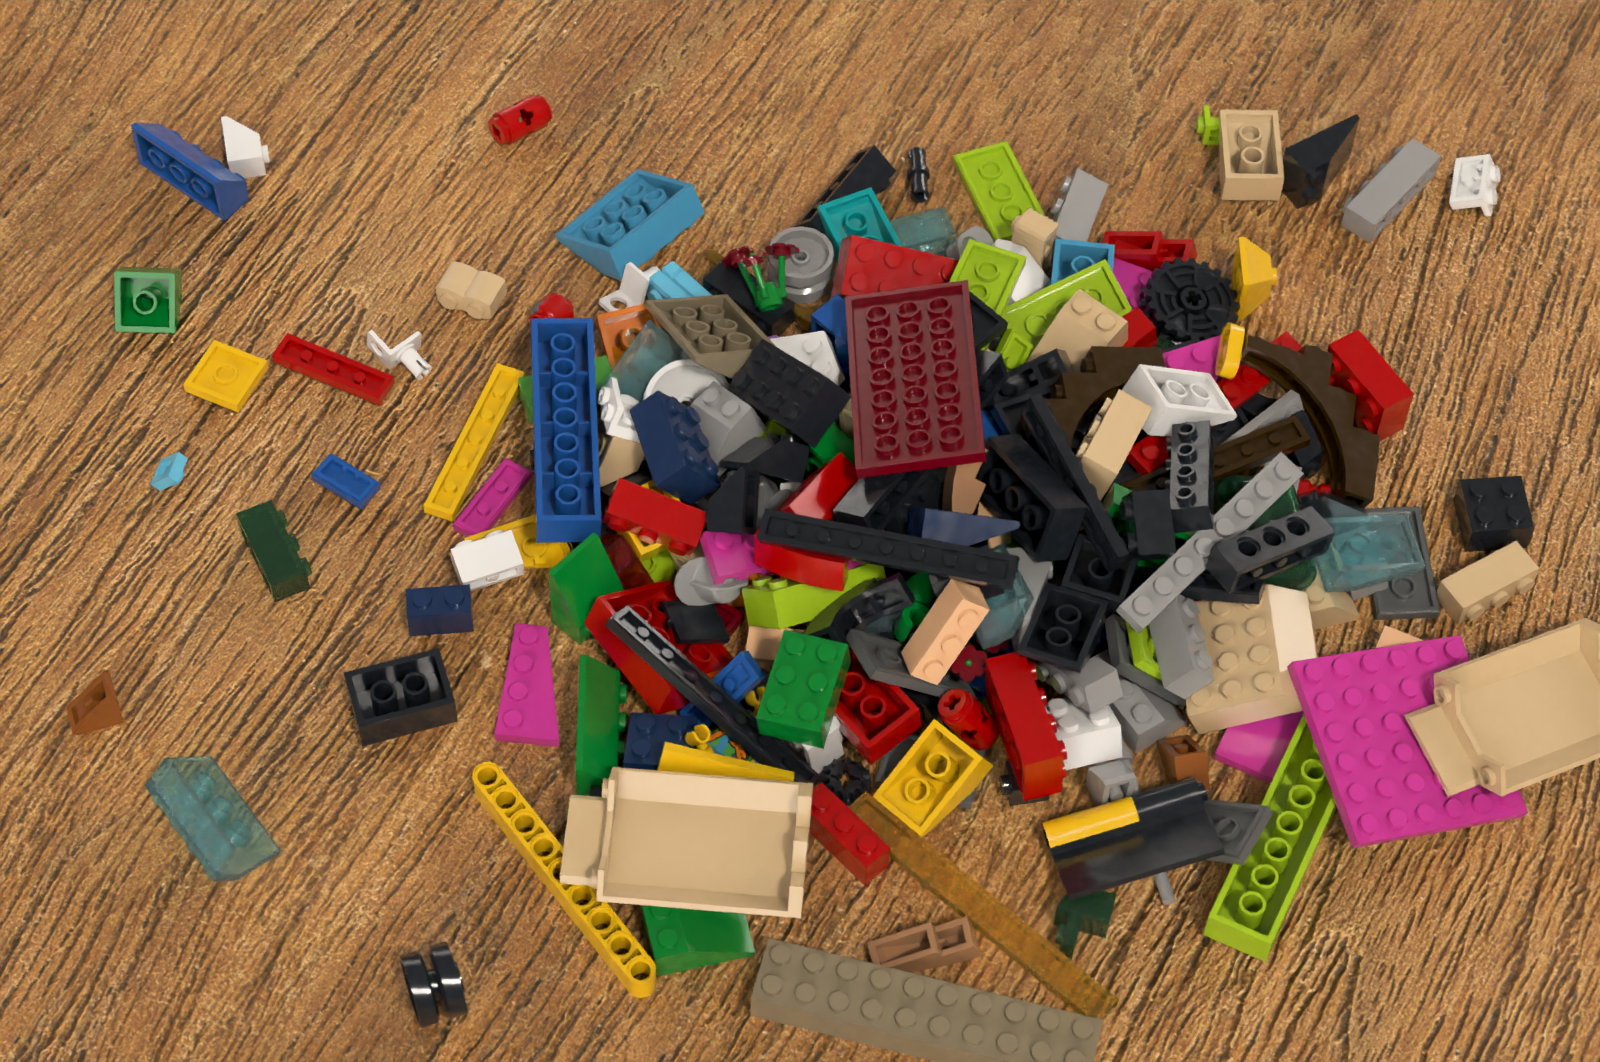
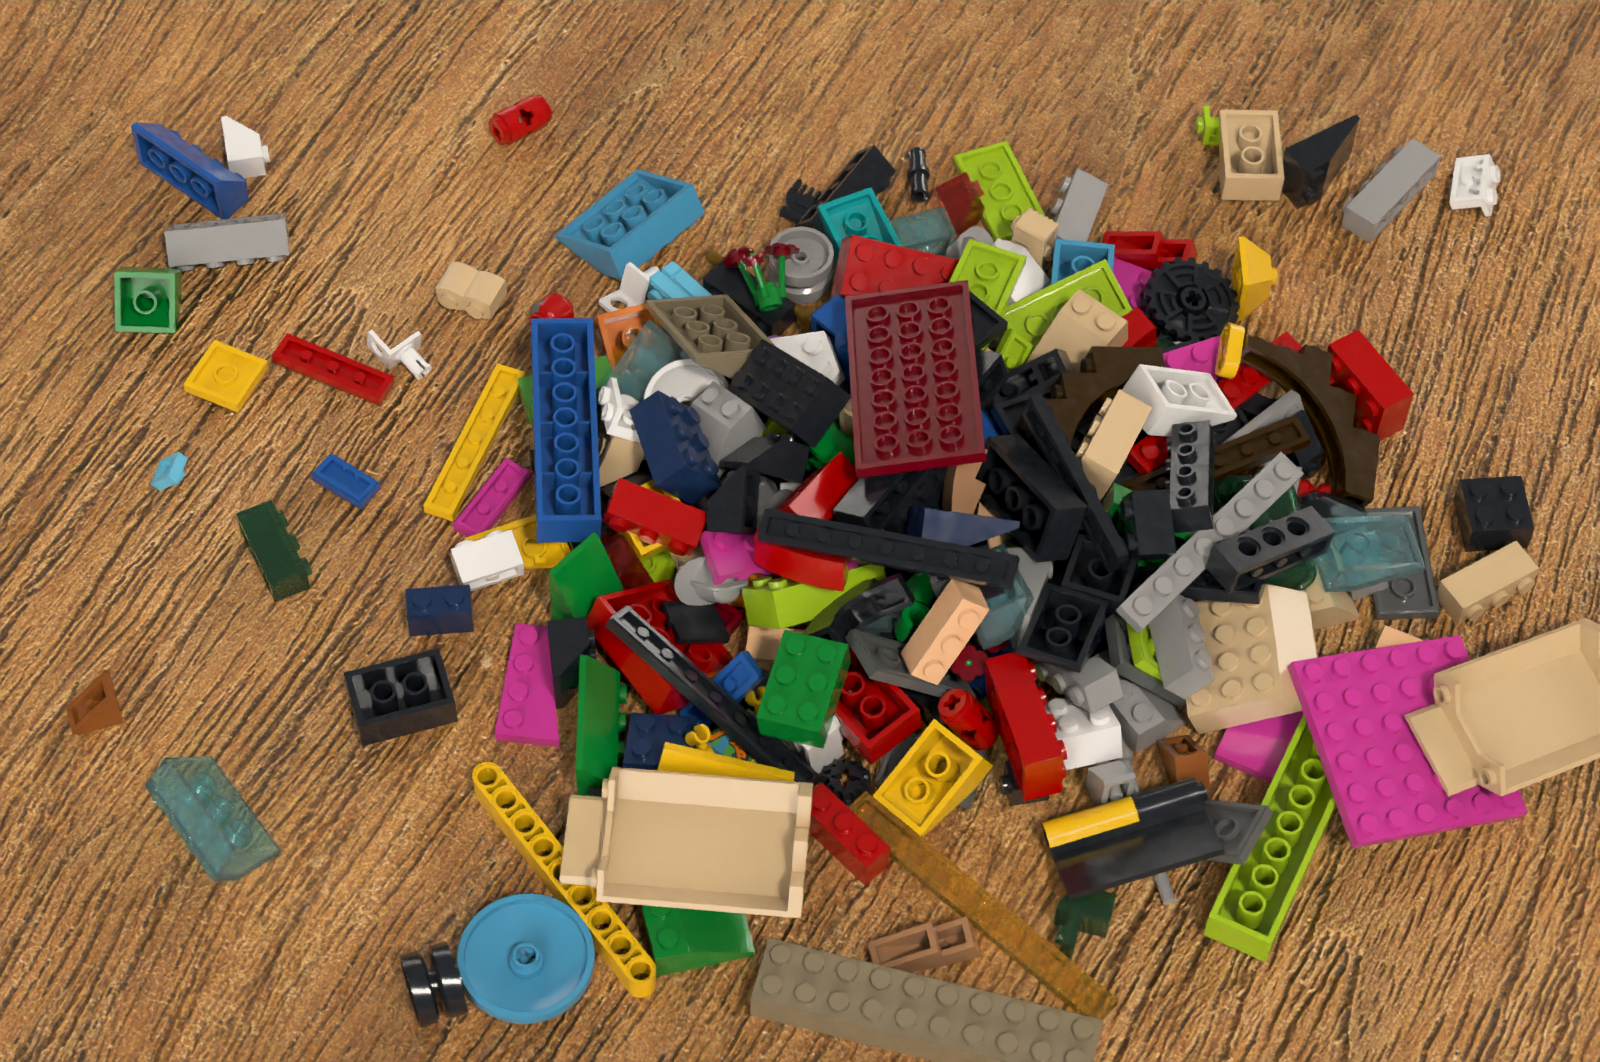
none -> light grey slope [164,213,290,271]
none -> dark azure dish [457,894,595,1024]
none -> black slope [547,617,597,709]
none -> black piece [779,179,822,224]
none -> clear red slope [935,172,985,237]

